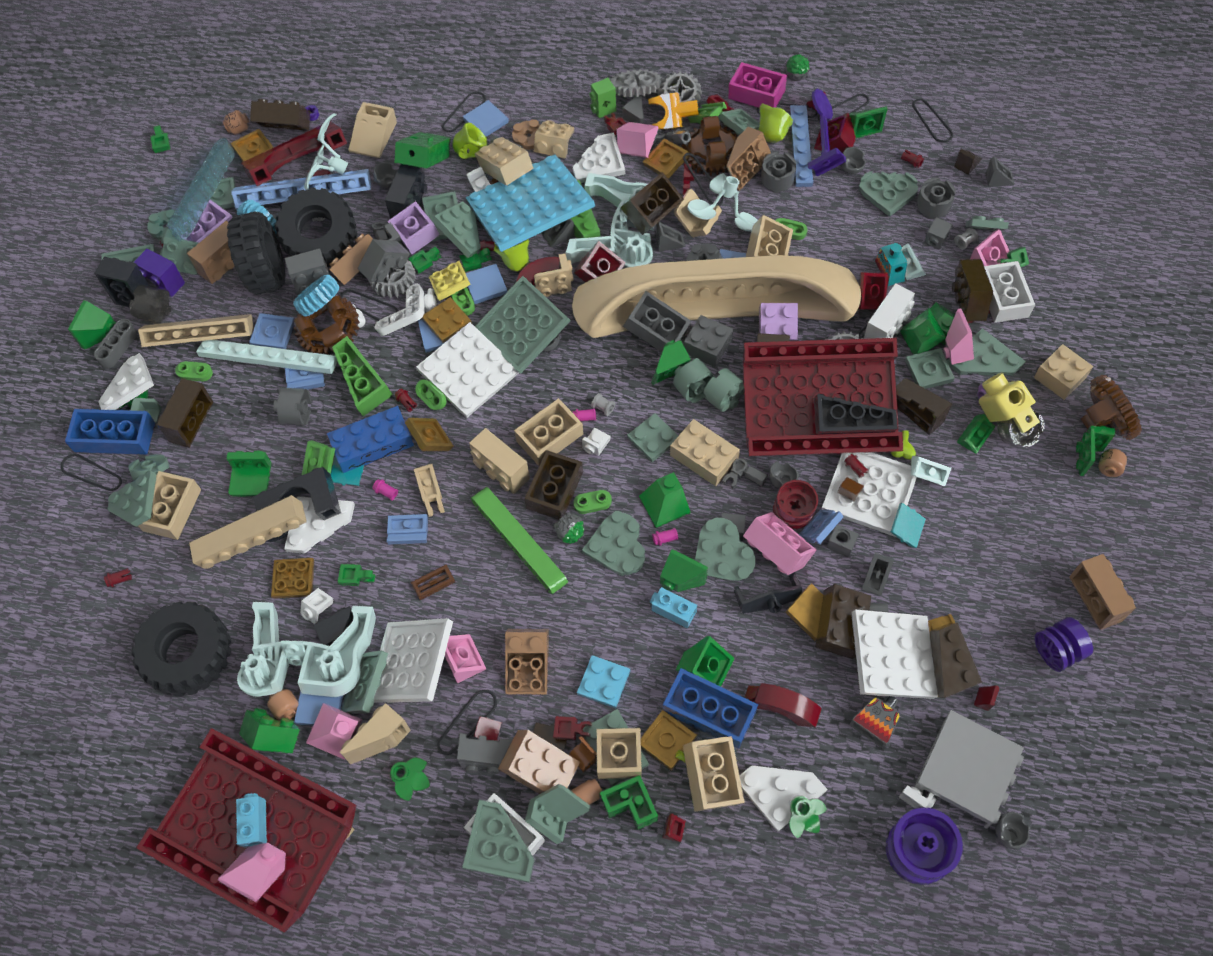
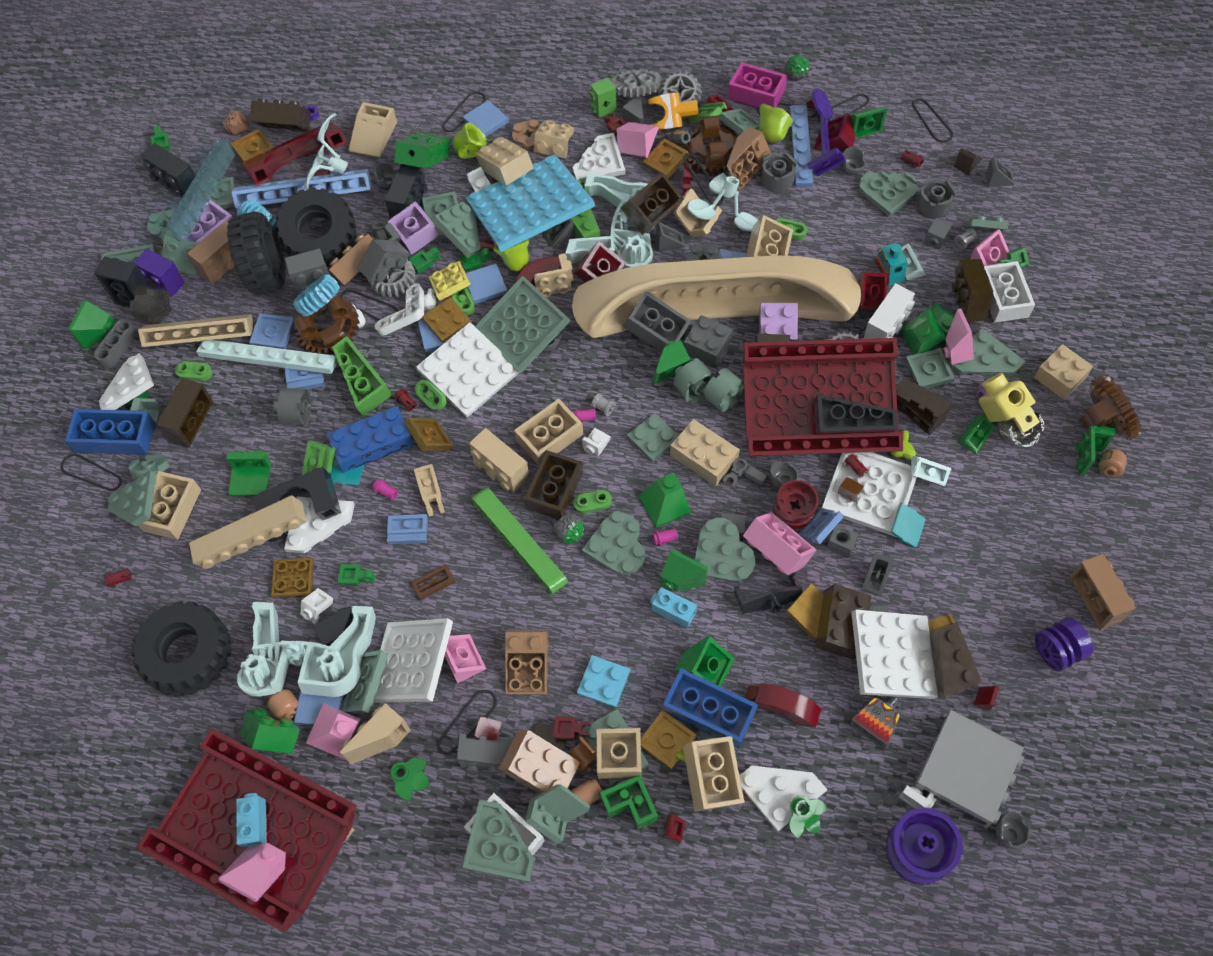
none -> black brick [140,143,200,199]

